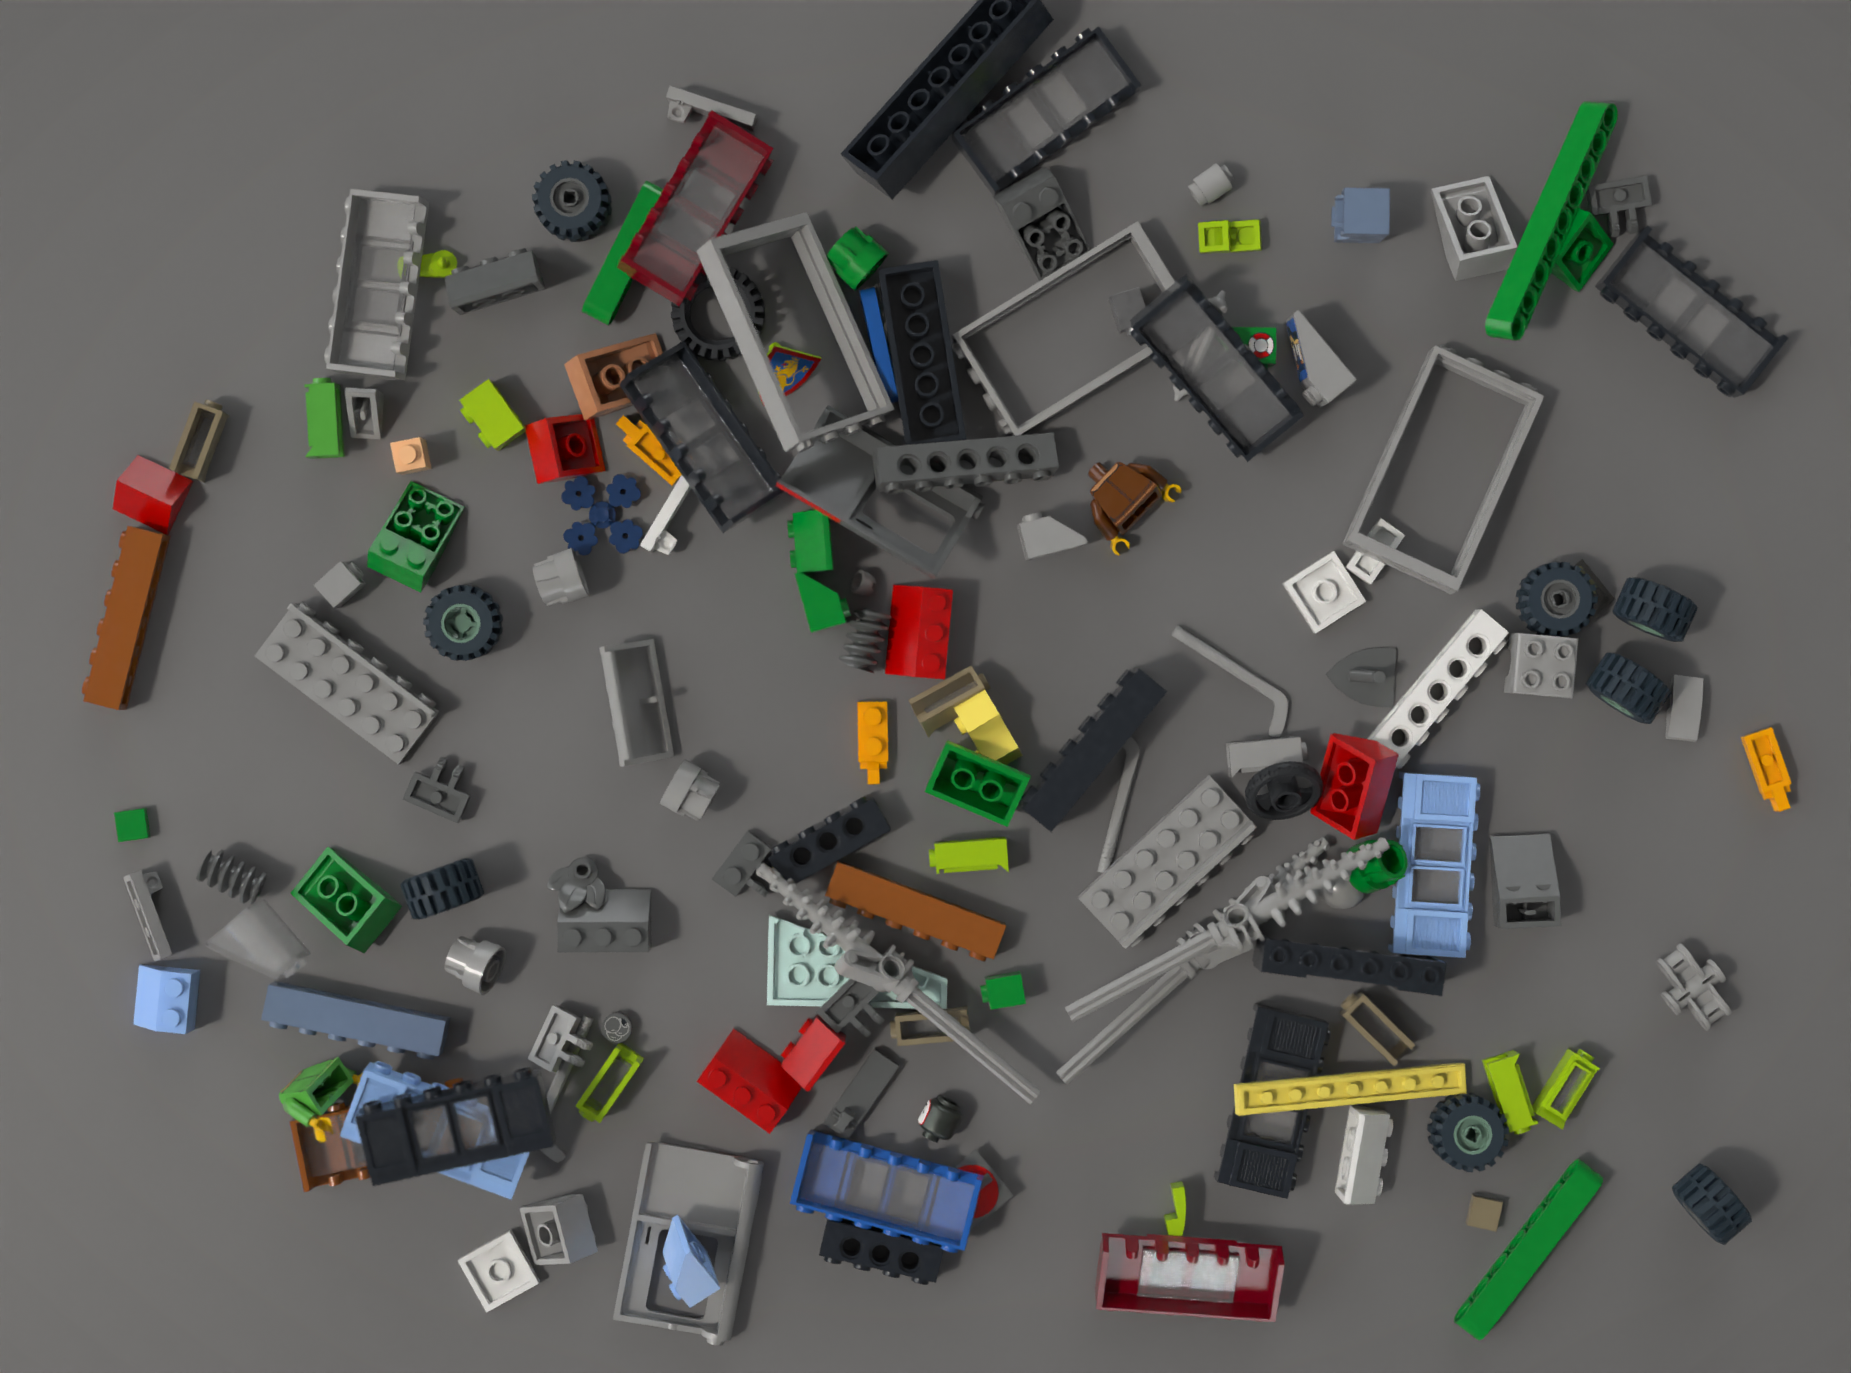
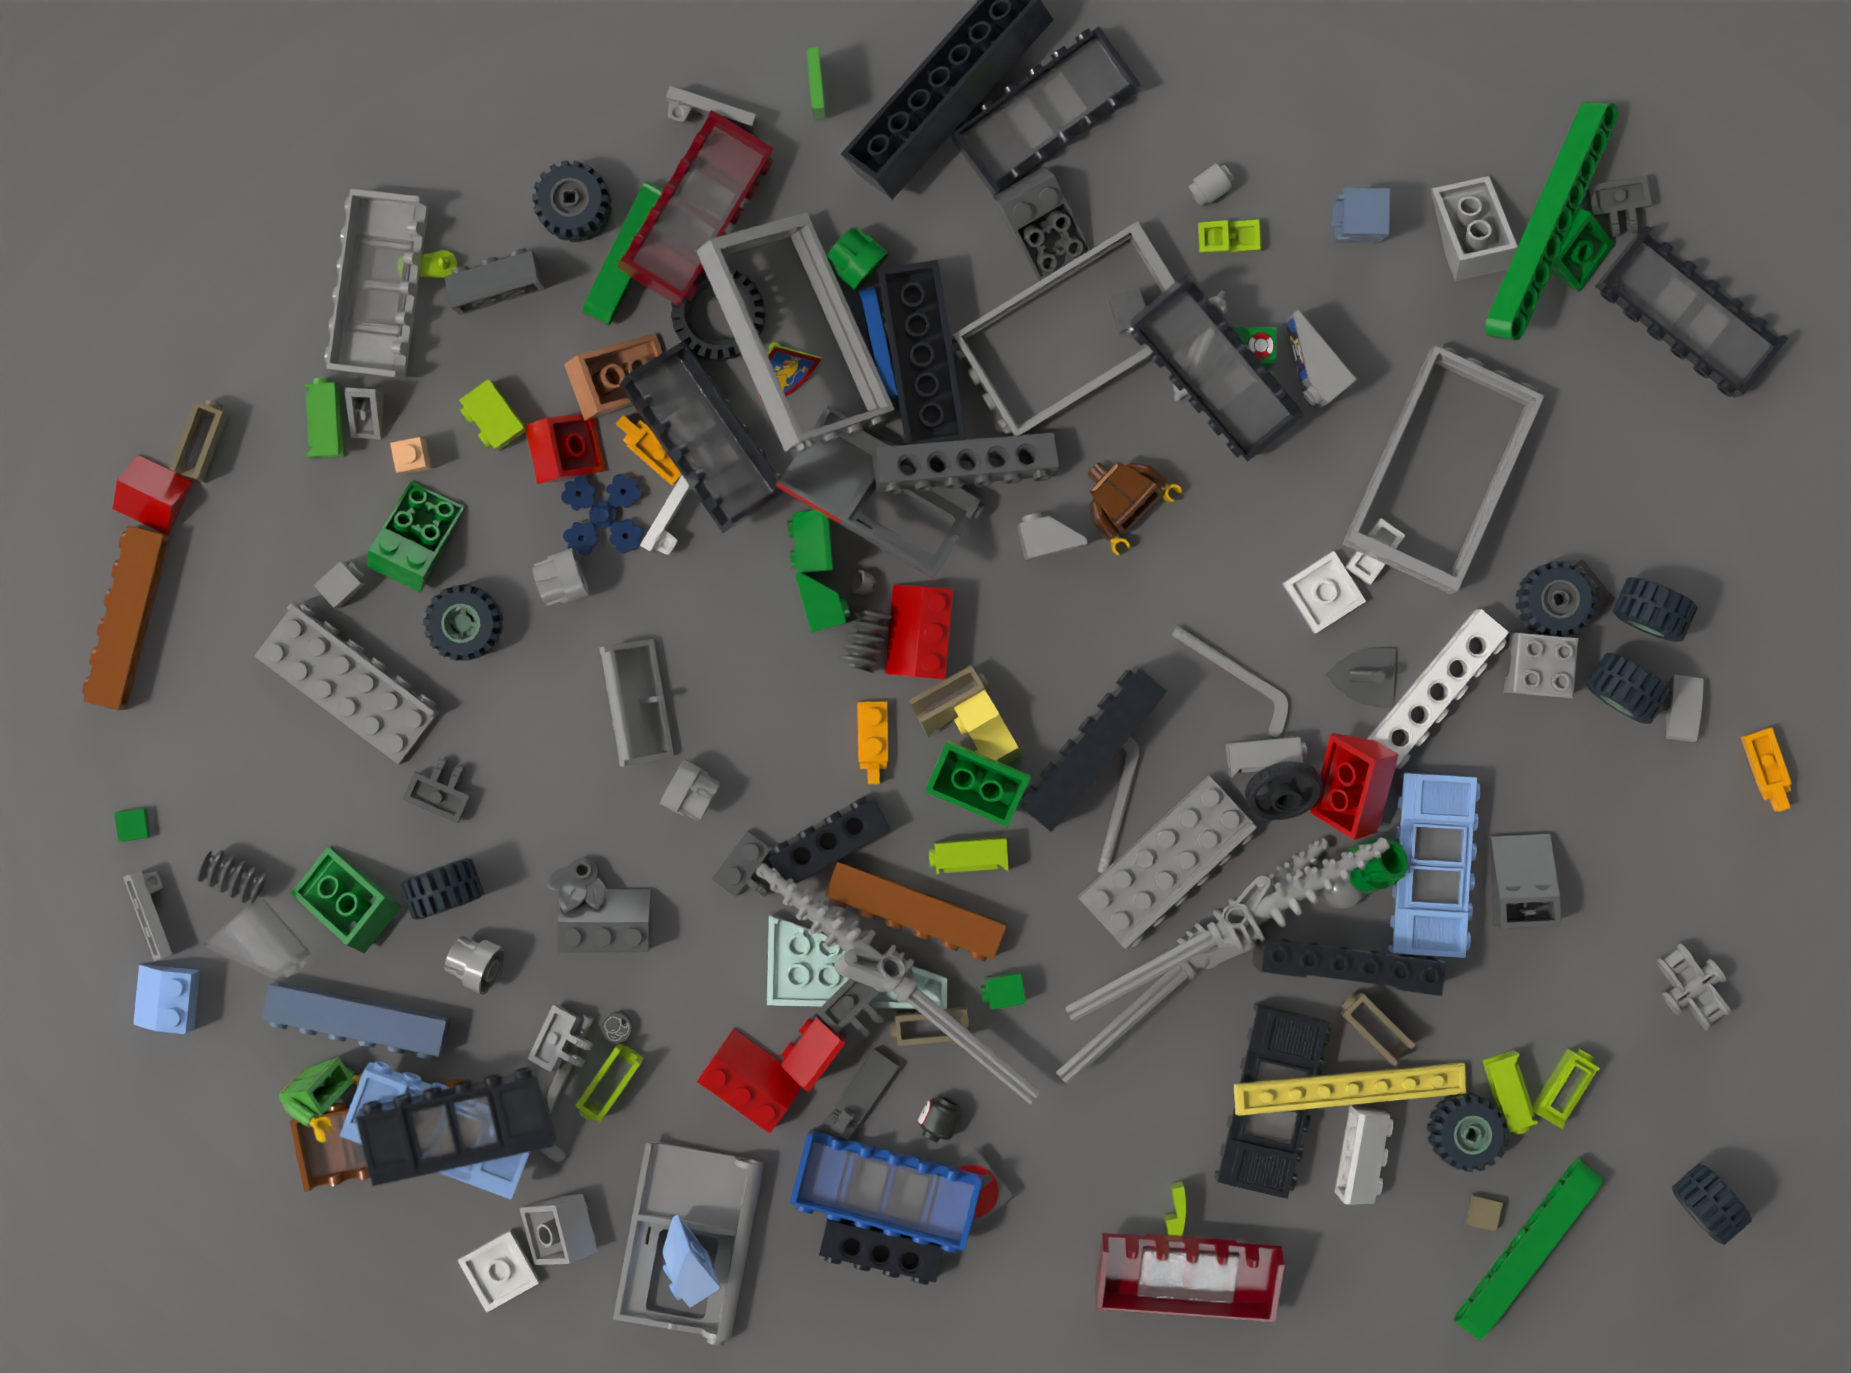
none -> bright green tile [807,47,826,120]

